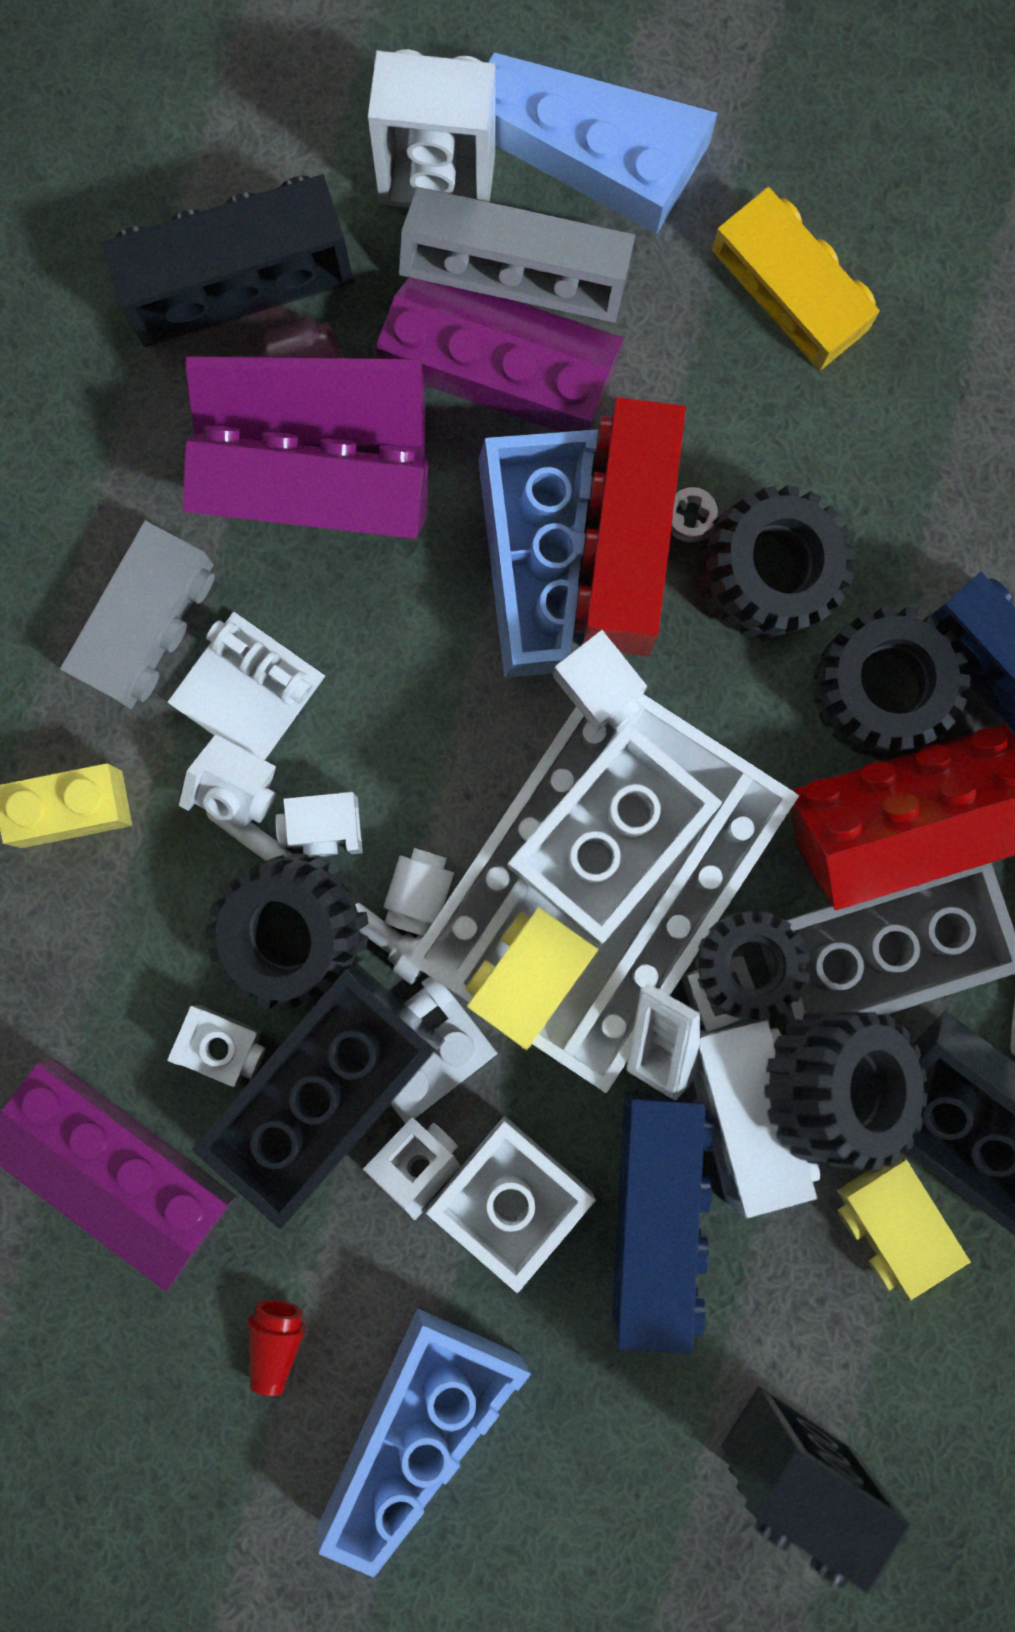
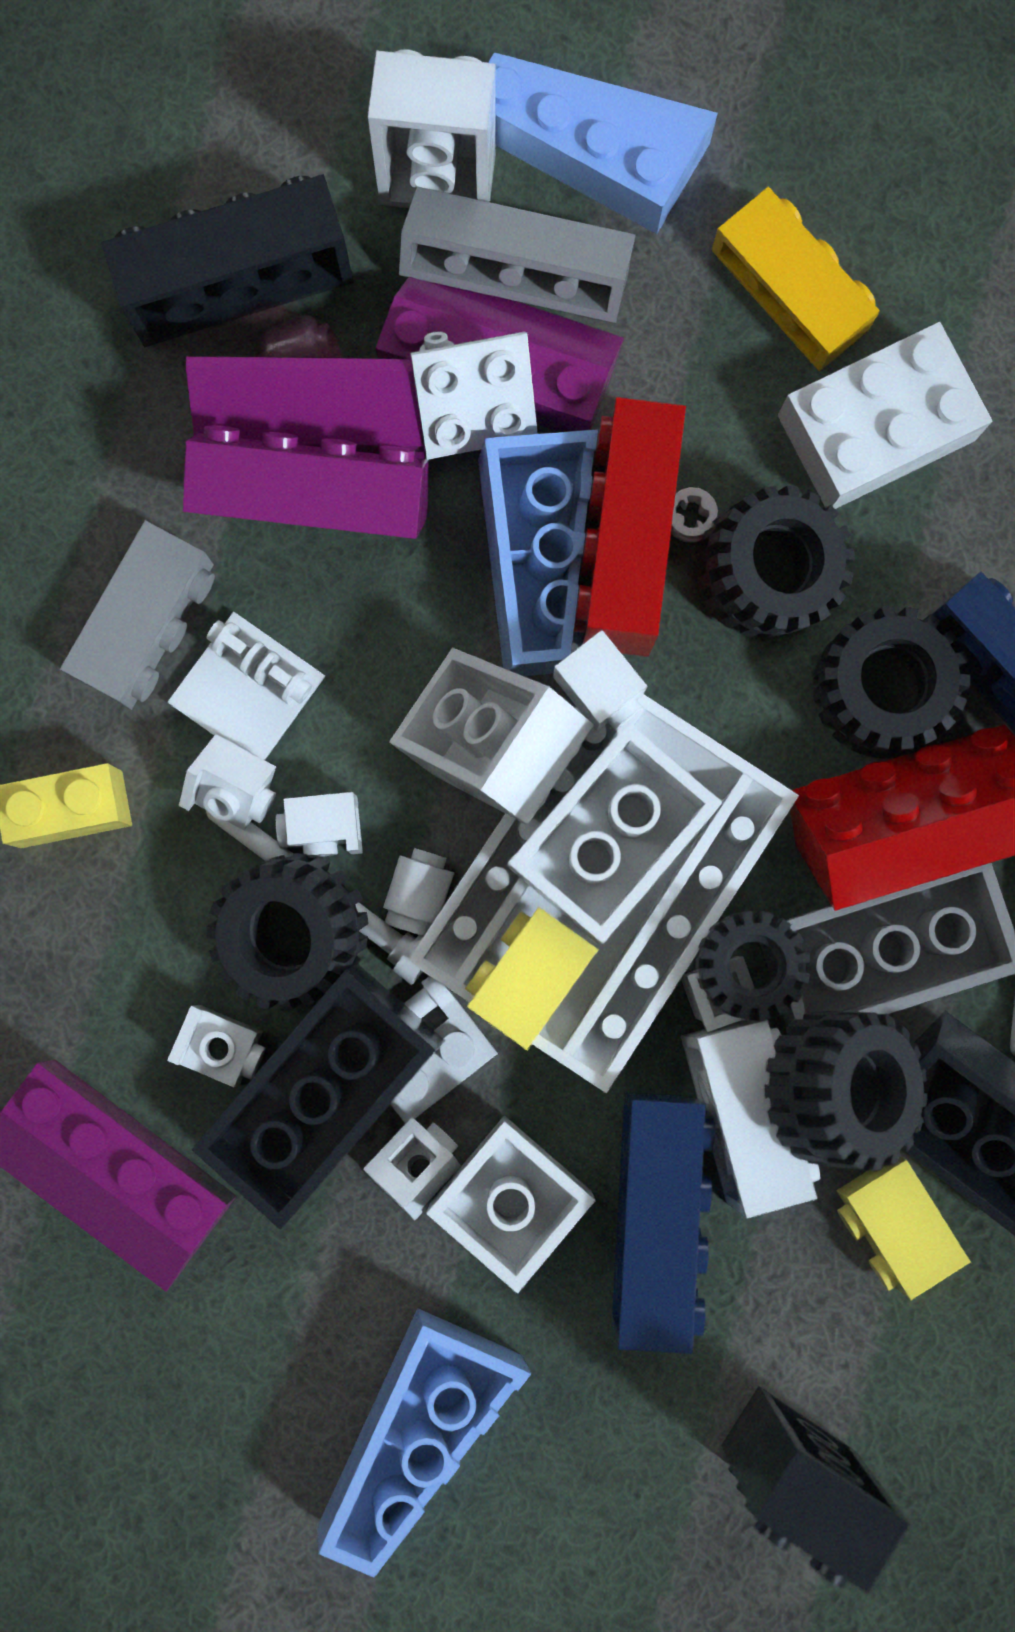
red cone [248,1300,306,1396] -> none
white slope [626,983,700,1100] -> none
none -> white brick [389,647,594,825]
none -> white hinge [411,331,537,460]
none -> white brick [778,322,992,509]

